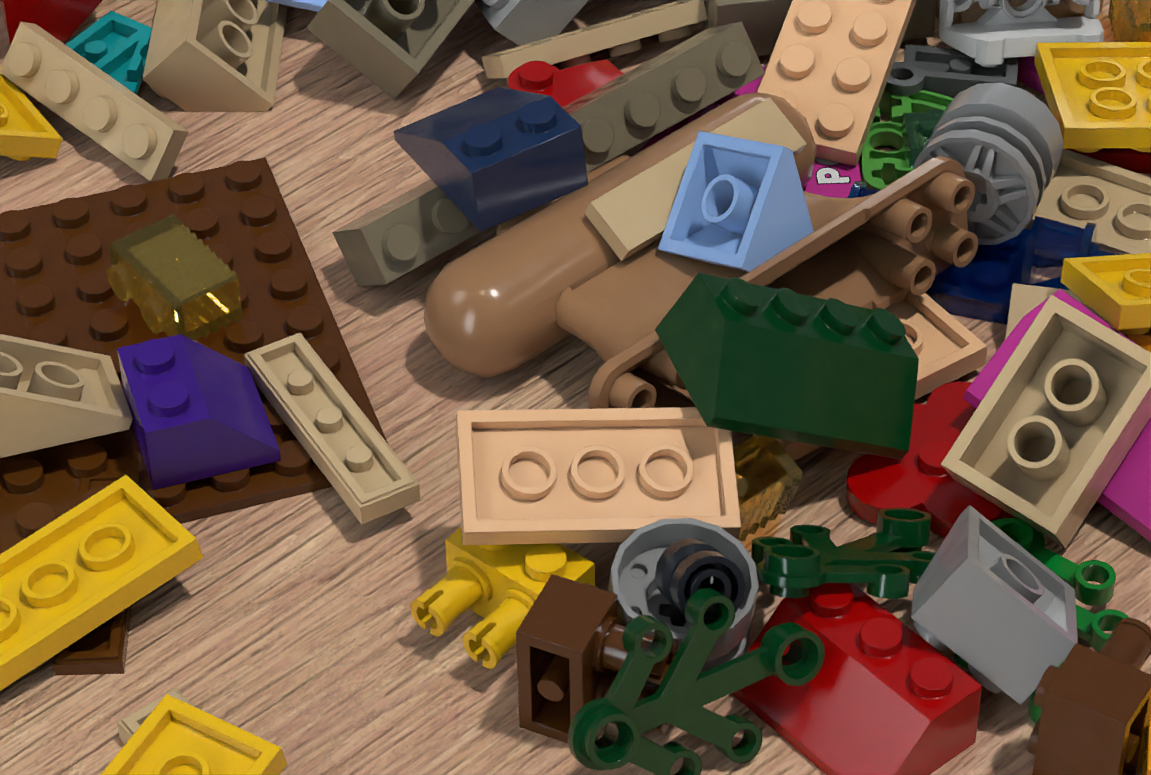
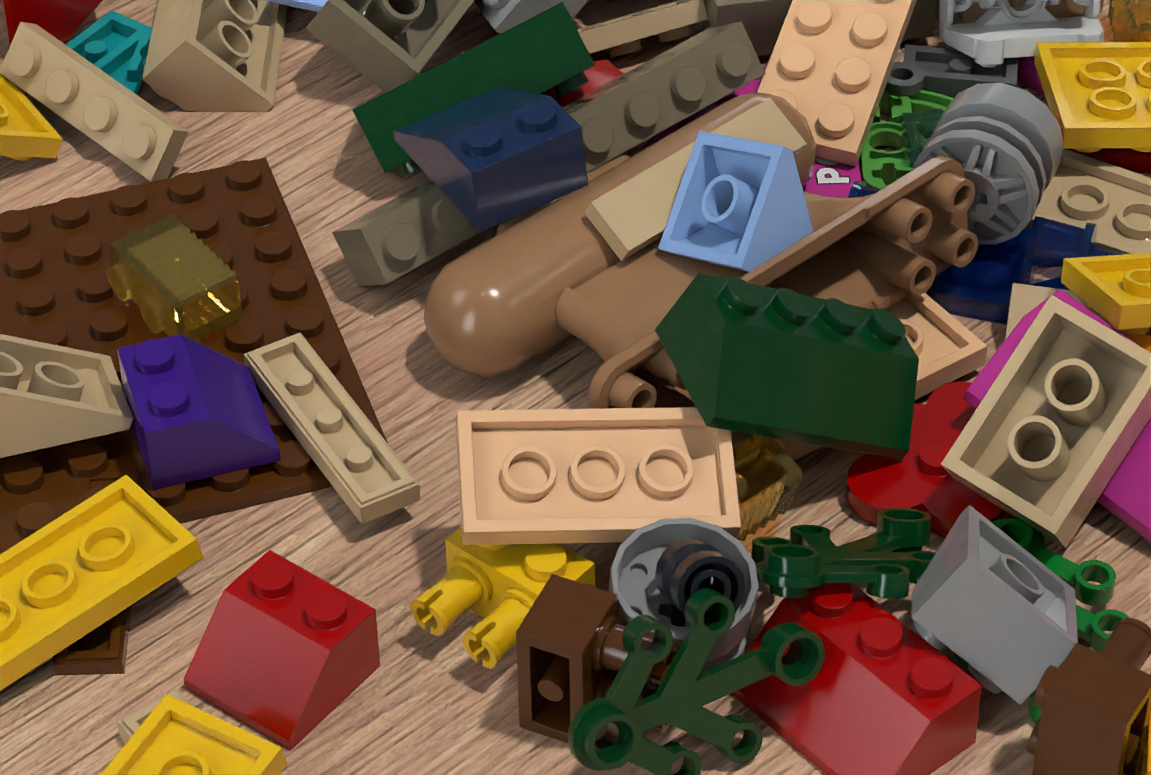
none -> red slope [184,550,380,751]
none -> dark green slope [352,2,595,178]

